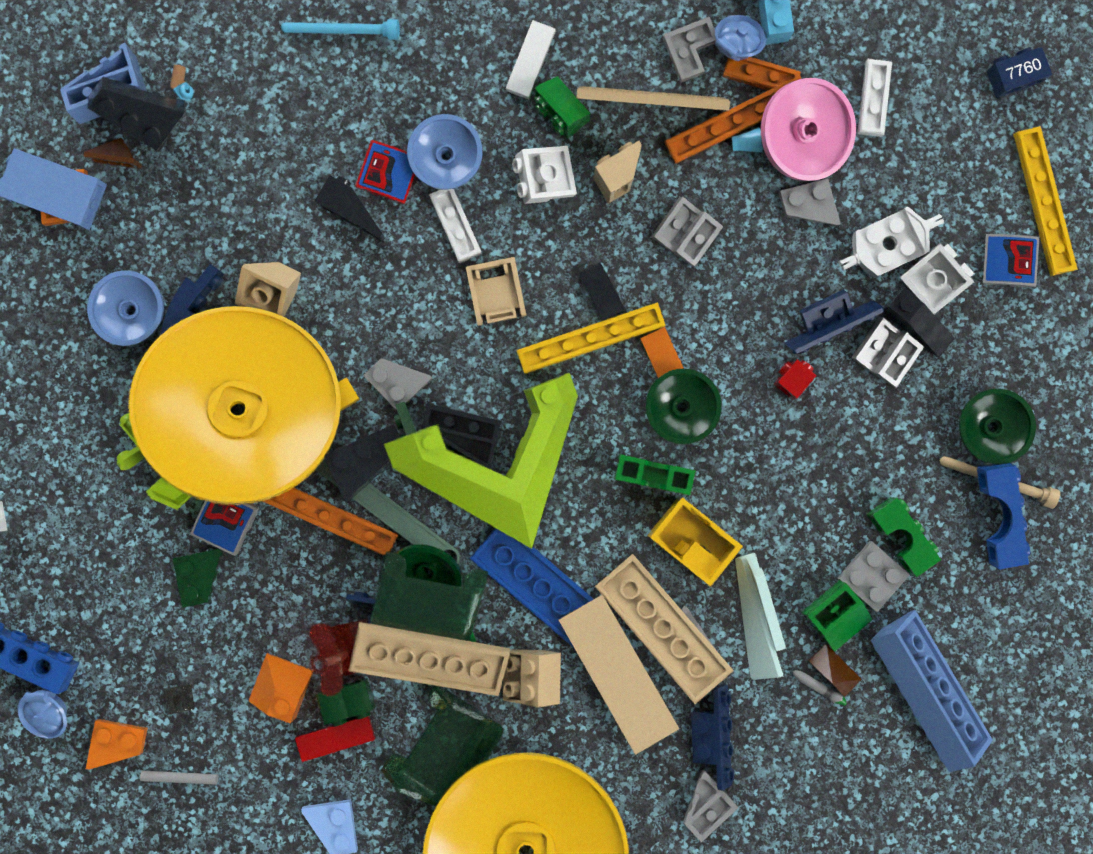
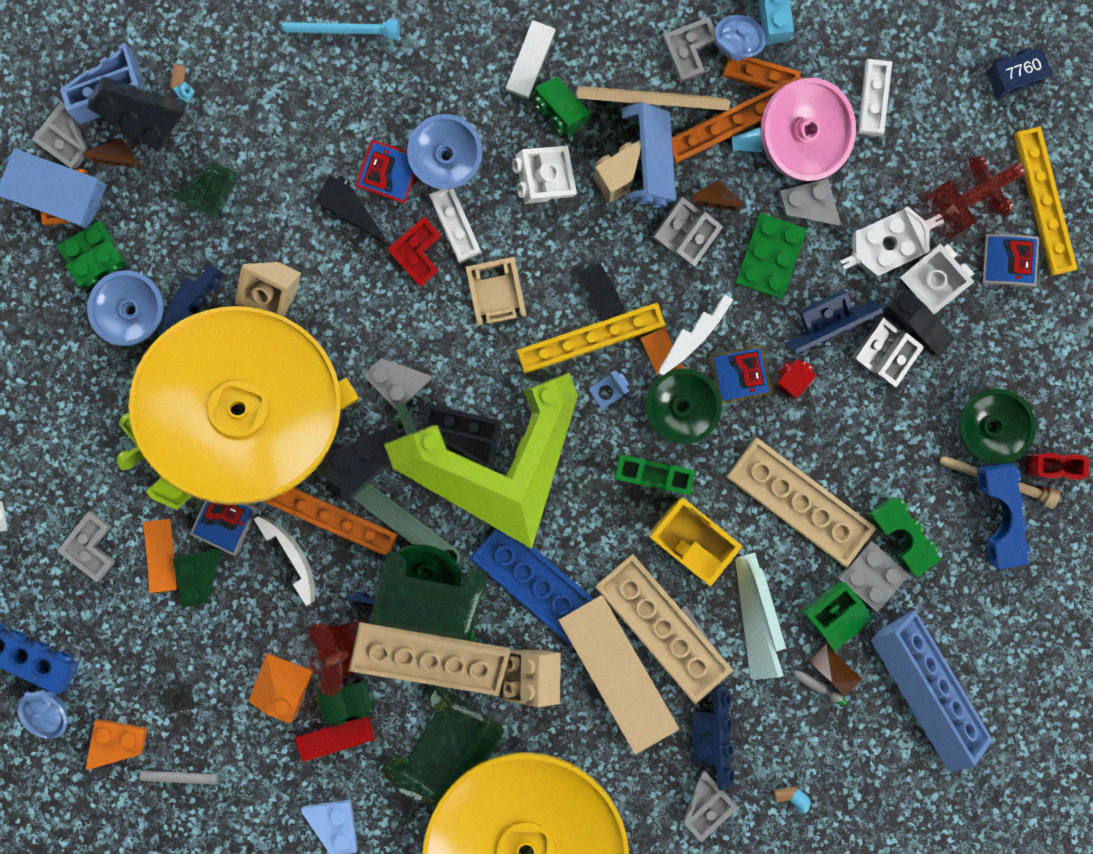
none -> light grey wing [32,102,89,170]
none -> green plate [57,220,128,289]
none -> light grey plate [57,511,116,582]
none -> orange sticker [143,519,177,593]
none -> clear green wing [173,162,239,219]
none -> white slope [254,516,315,606]
none -> red plate [387,217,442,287]
none -> medium blue bracket [589,370,629,409]
none -> medium blue panel [621,102,676,208]
none -> white slope [657,295,734,377]
none -> reddish brown slope [690,180,742,212]
none -> slope [711,345,773,404]
none -> tan tile [726,437,876,568]
none -> green plate [735,213,807,300]
none -> arm [773,787,811,813]
none -> clear red piece [925,155,1025,239]
none -> red brick [1026,453,1089,480]

